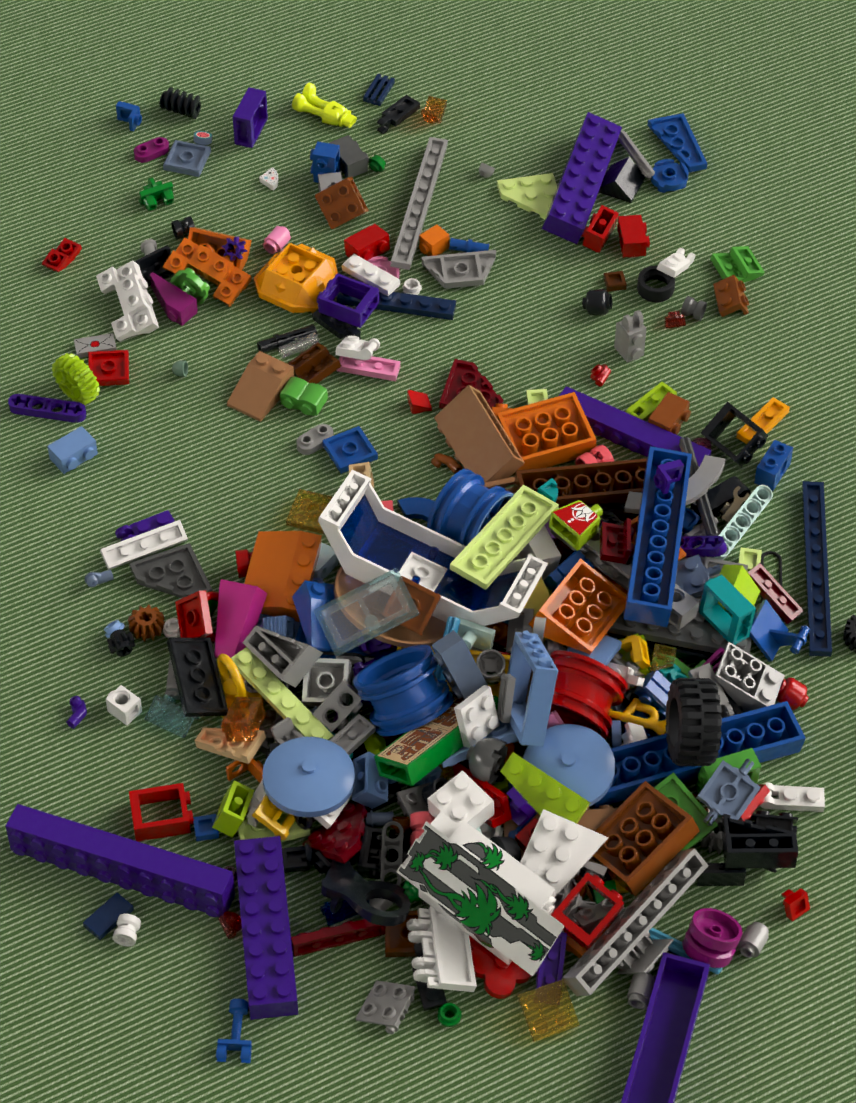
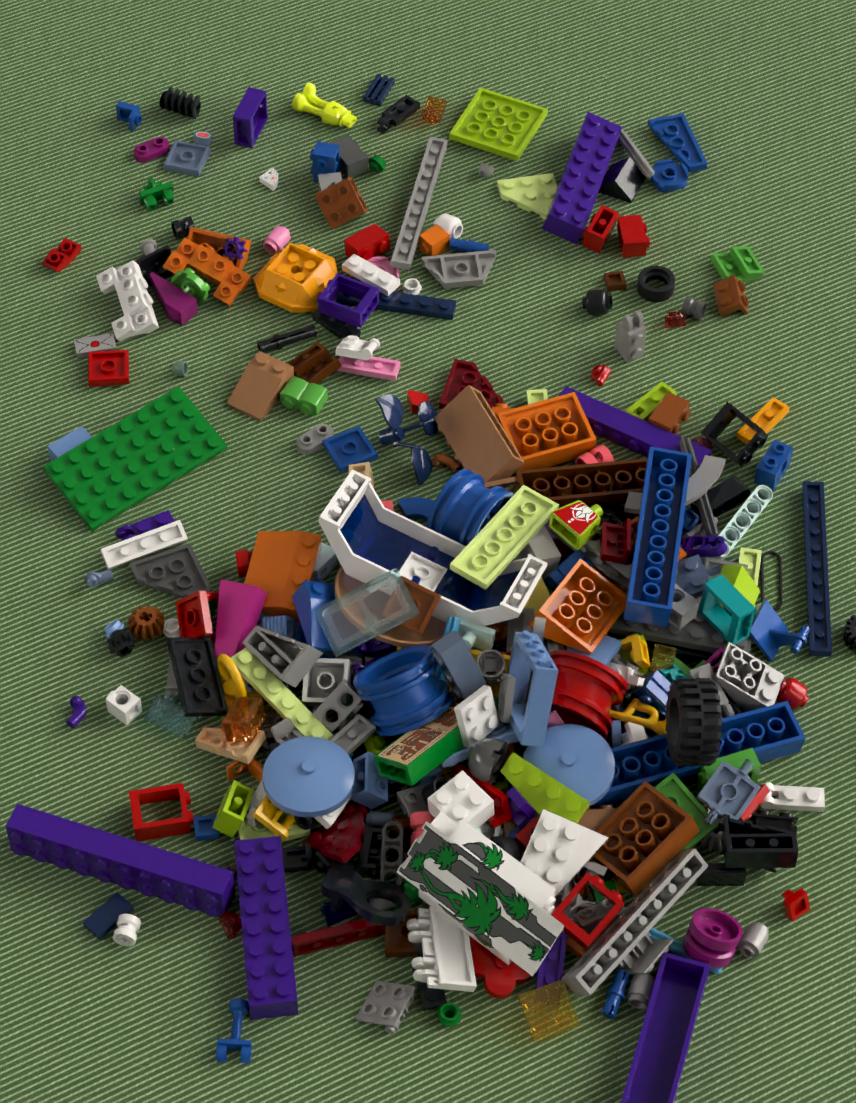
dark purple beam [8,394,87,423] -> none
lime gear [52,353,100,405] -> none
clear pin [278,332,320,359] -> none
clear yellow plate [286,489,333,534] -> none
teal tile [537,478,558,502] -> none
dark purple bracket [654,460,684,494] -> none
white hinge [657,248,695,278] -> none
dark tan plate [720,486,749,523] -> none
plate [748,563,804,625] -> none
none -> green plate [43,386,228,532]
none -> dark blue plant [375,394,438,486]
none -> white head [434,213,463,240]
none -> lime plate [449,87,548,161]
none -> blue pin [601,970,630,1019]

